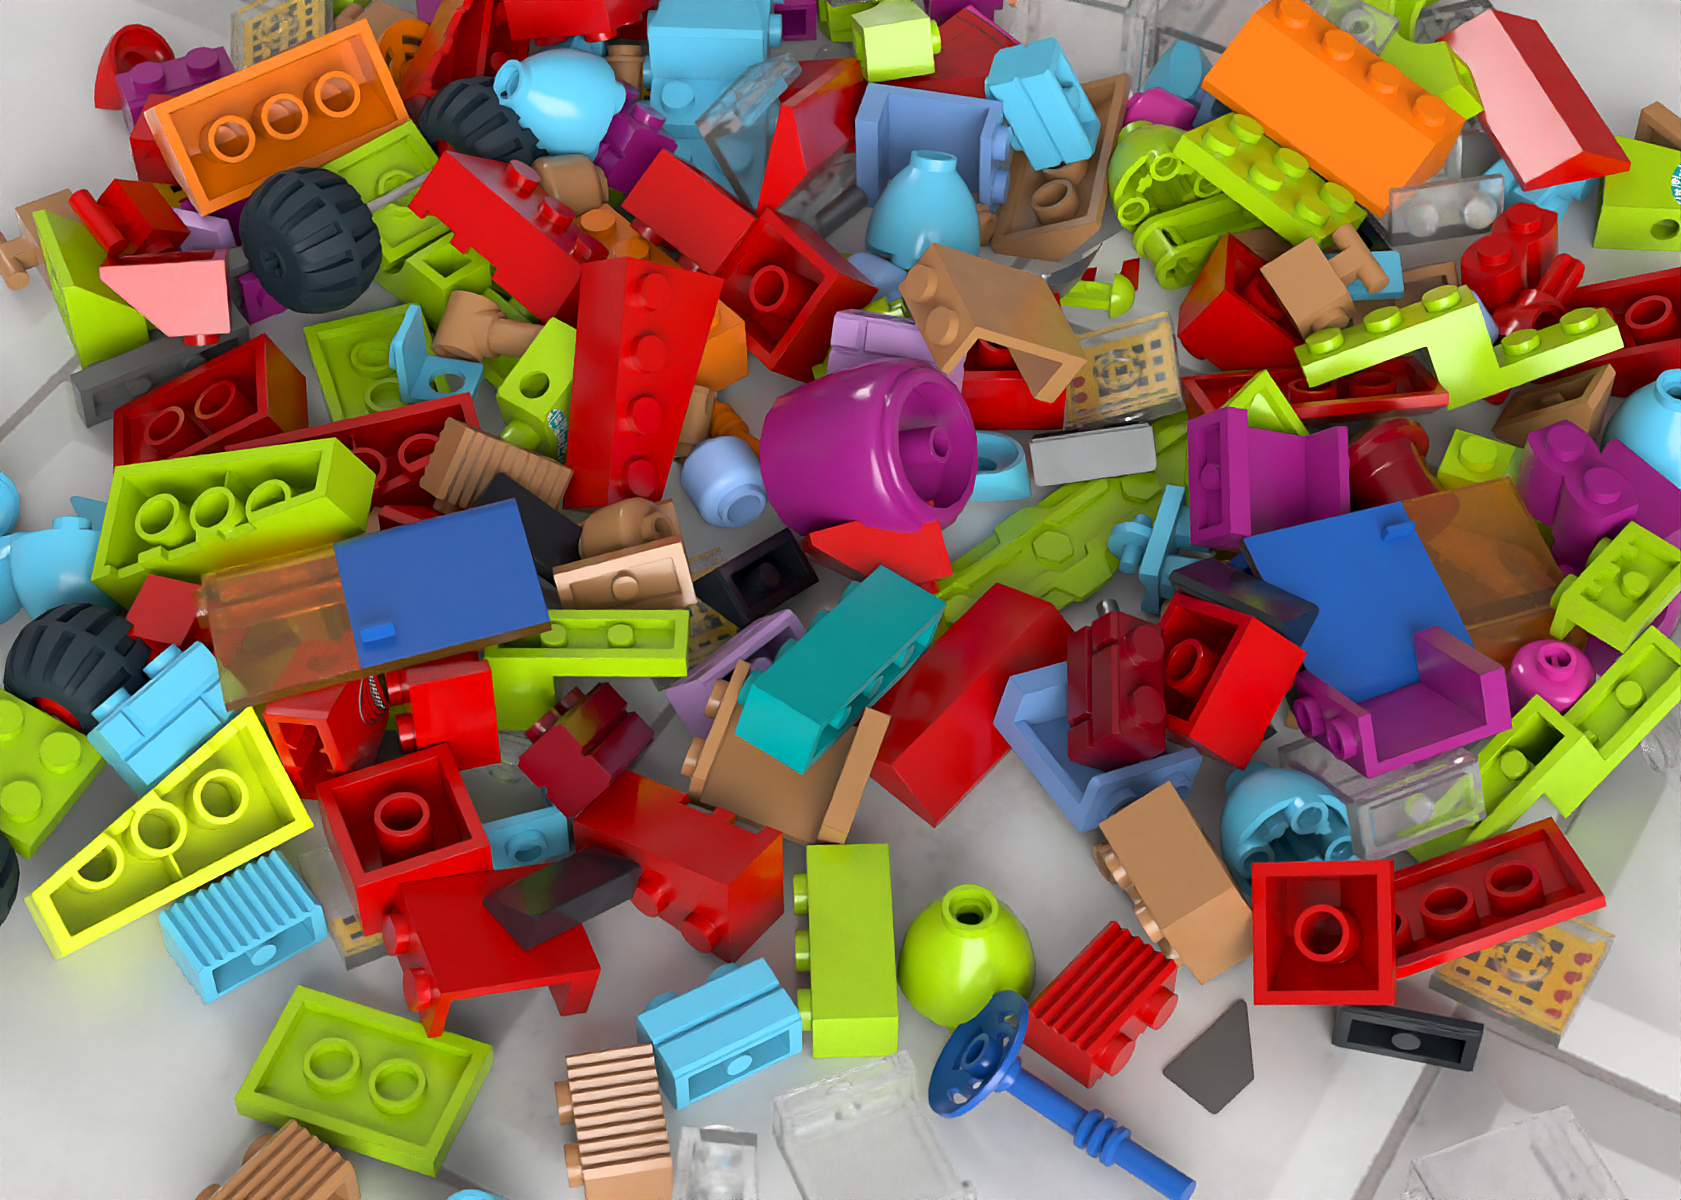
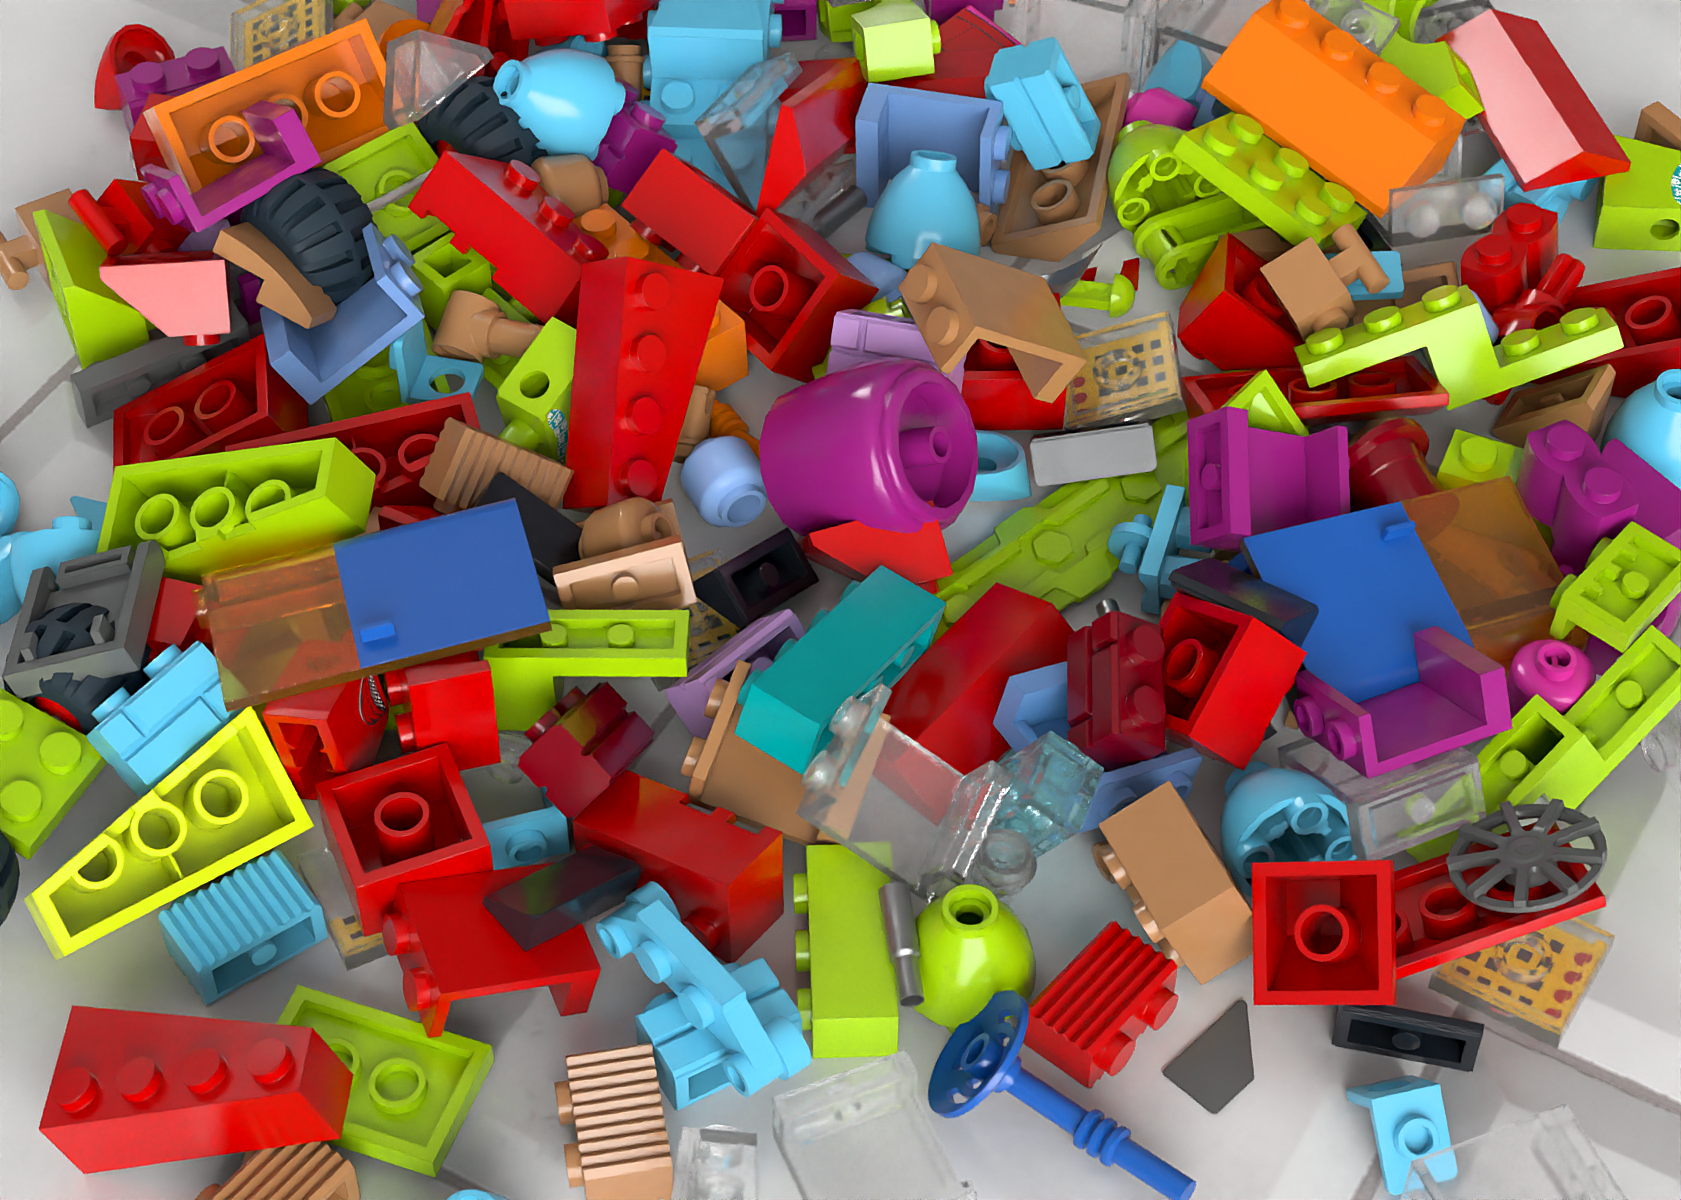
none -> dark grey container [2,540,165,699]
none -> red wedge [38,1005,354,1174]
none -> magenta panel [139,100,322,233]
none -> medium nougat slope [212,222,337,329]
none -> medium blue panel [260,222,425,405]
none -> clear slope [383,29,494,131]
none -> medium azure plate [595,881,812,1098]
none -> clear panel [795,683,1013,904]
none -> flat silver pin [878,882,925,1007]
none -> clear light blue brick [951,730,1104,879]
none -> clear cone [969,828,1037,906]
none -> medium azure bracket [1346,1075,1457,1195]
none -> dark grey wheel [1446,798,1607,913]

